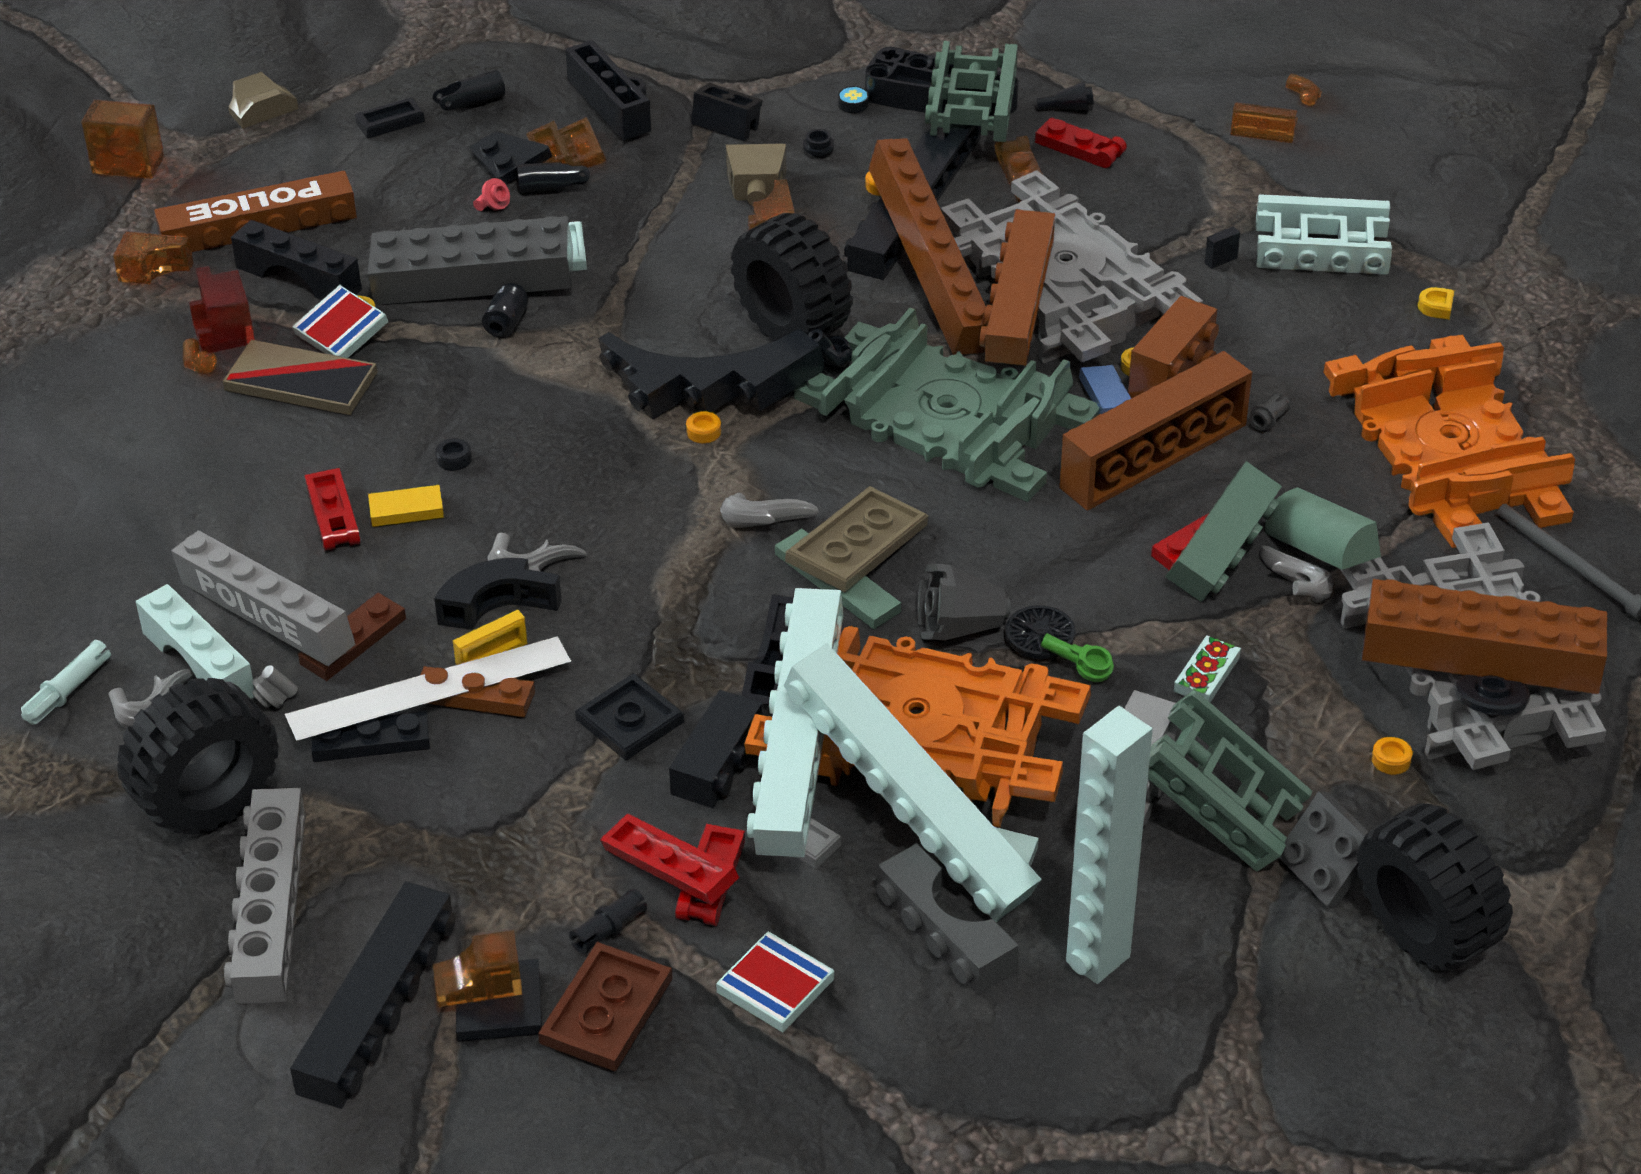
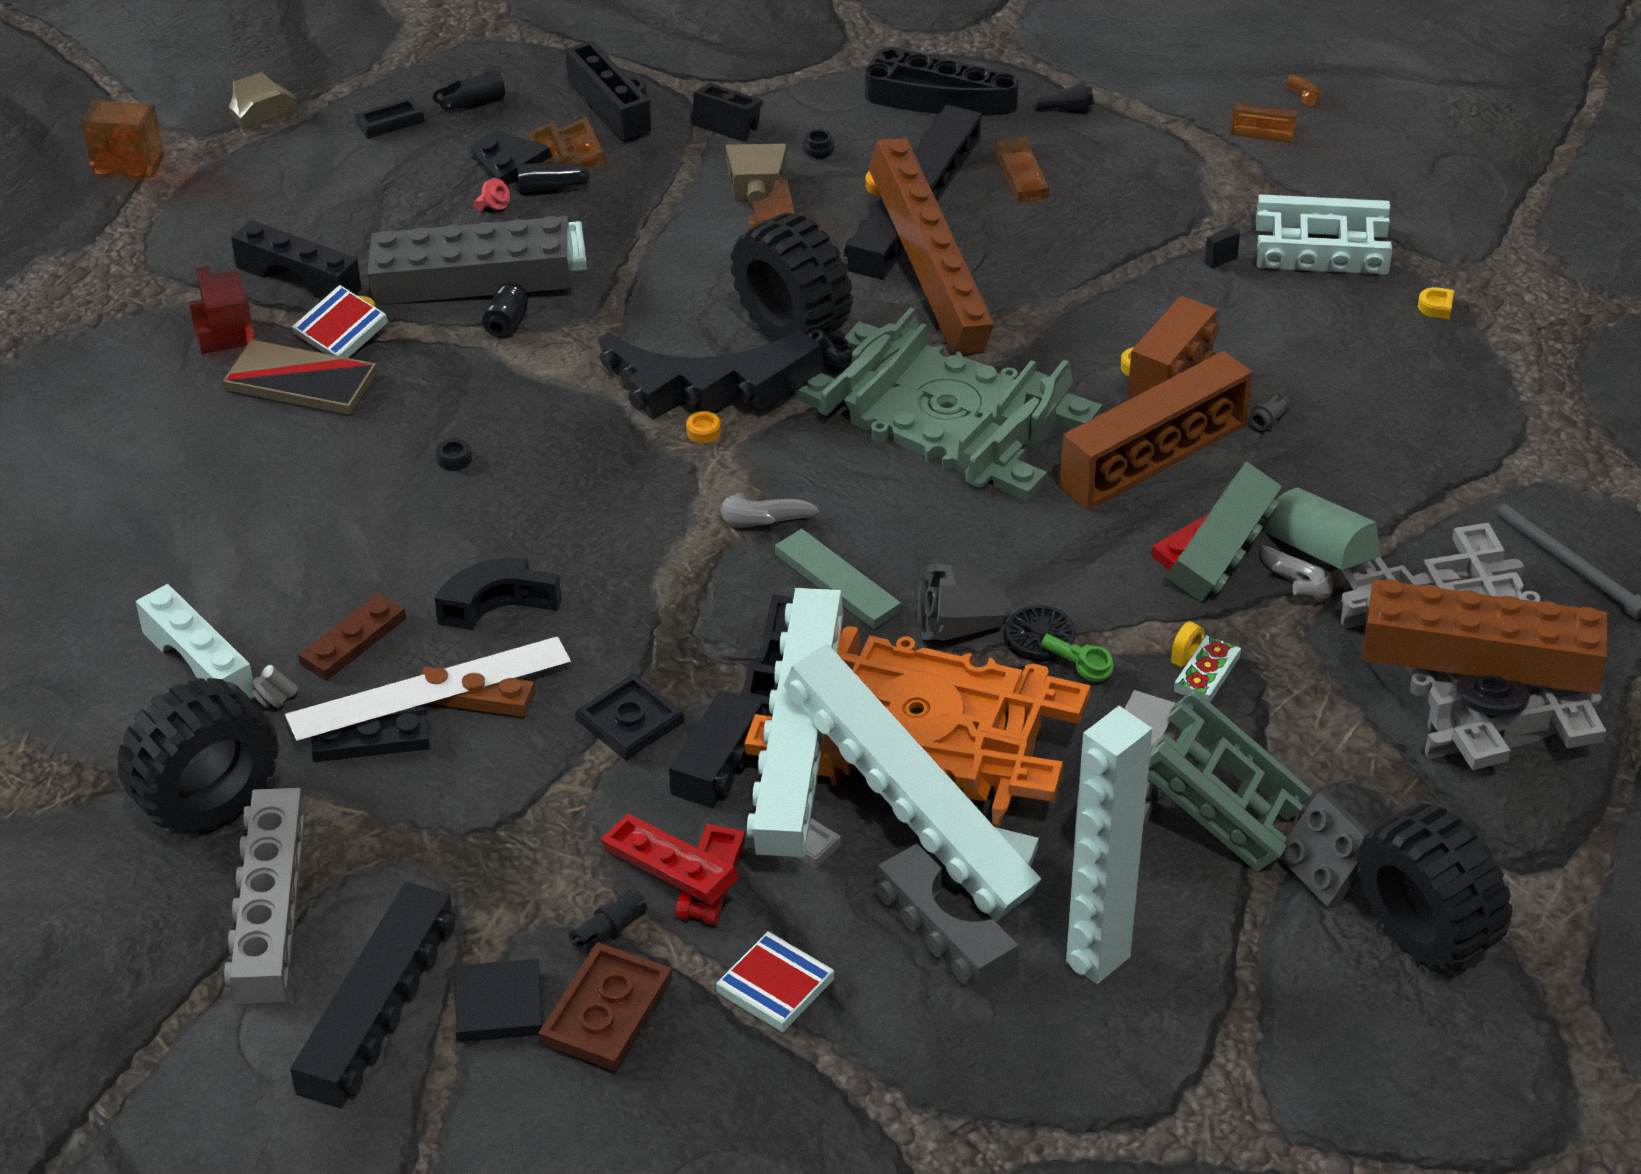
light aqua axle [21,640,111,725] -> none
light grey piece [108,669,196,729] -> none
clear orange arch [113,232,193,284] -> none
dark orange brick [154,170,357,258] -> none
light grey brick [171,530,356,666] -> none
clear orange arm [183,338,217,374] -> none
red plate [304,468,361,551] -> none
yellow tile [368,485,444,527] -> none
clear orange arch [433,930,522,1007] -> none
yellow tile [453,610,528,665] -> none
light grey piece [488,533,587,572] -> none
dark tan tile [785,486,928,592] -> none
tile [838,86,869,113] -> none
sand green fence [925,41,1018,142] -> none
light grey piece [940,170,1203,363] -> none
dark orange brick [979,209,1055,366] -> none
red plate [1035,117,1127,168] -> none
medium blue tile [1079,365,1131,414] -> none
orange piece [1324,334,1575,548] -> none
light orange tile [1372,737,1413,775] -> none
none -> yellow tile [1171,621,1205,668]

